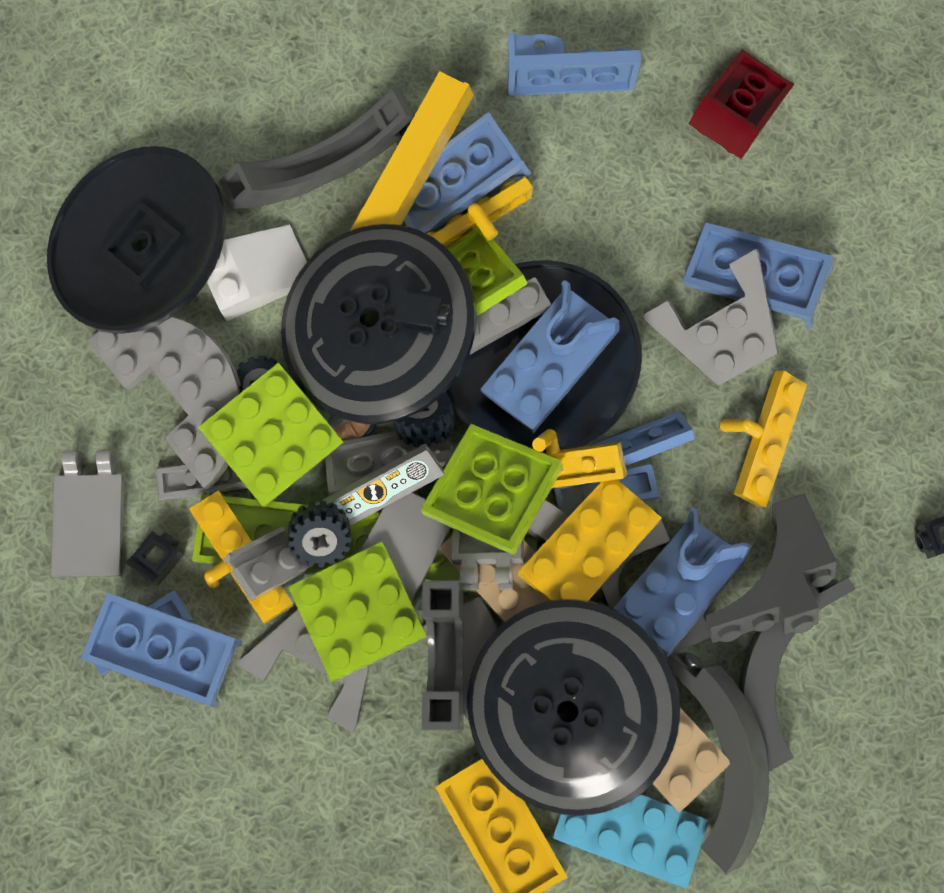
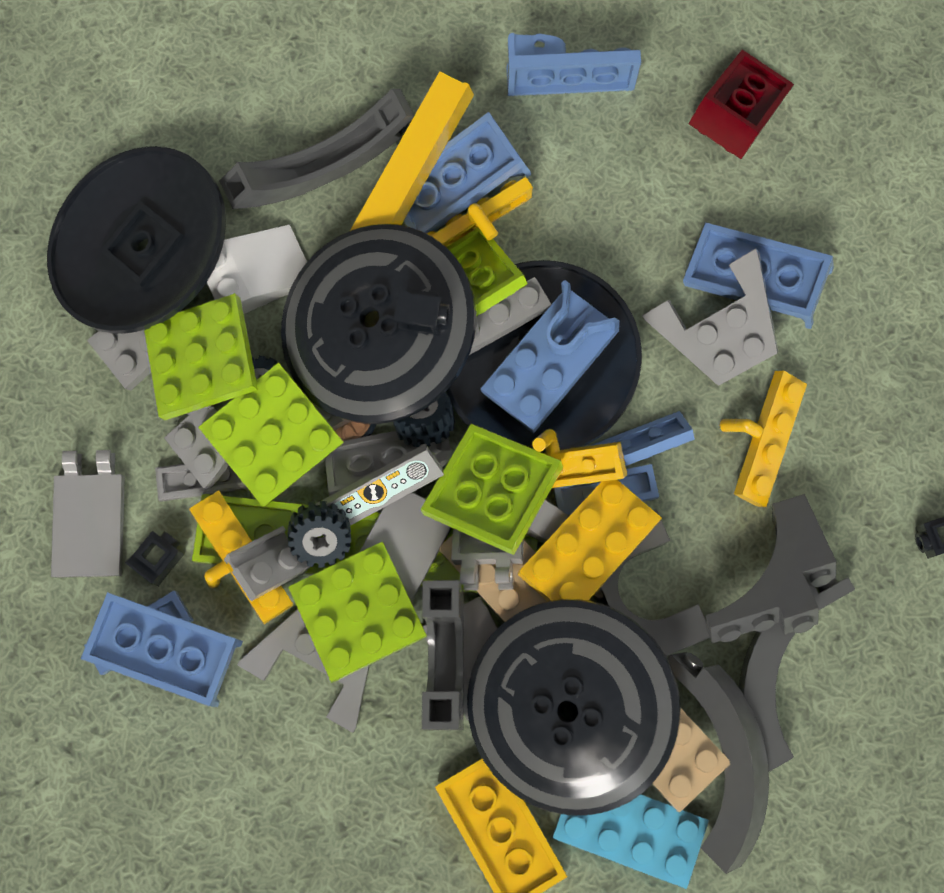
medium blue plate [614,507,751,658] -> none
none -> lime plate [144,293,258,420]

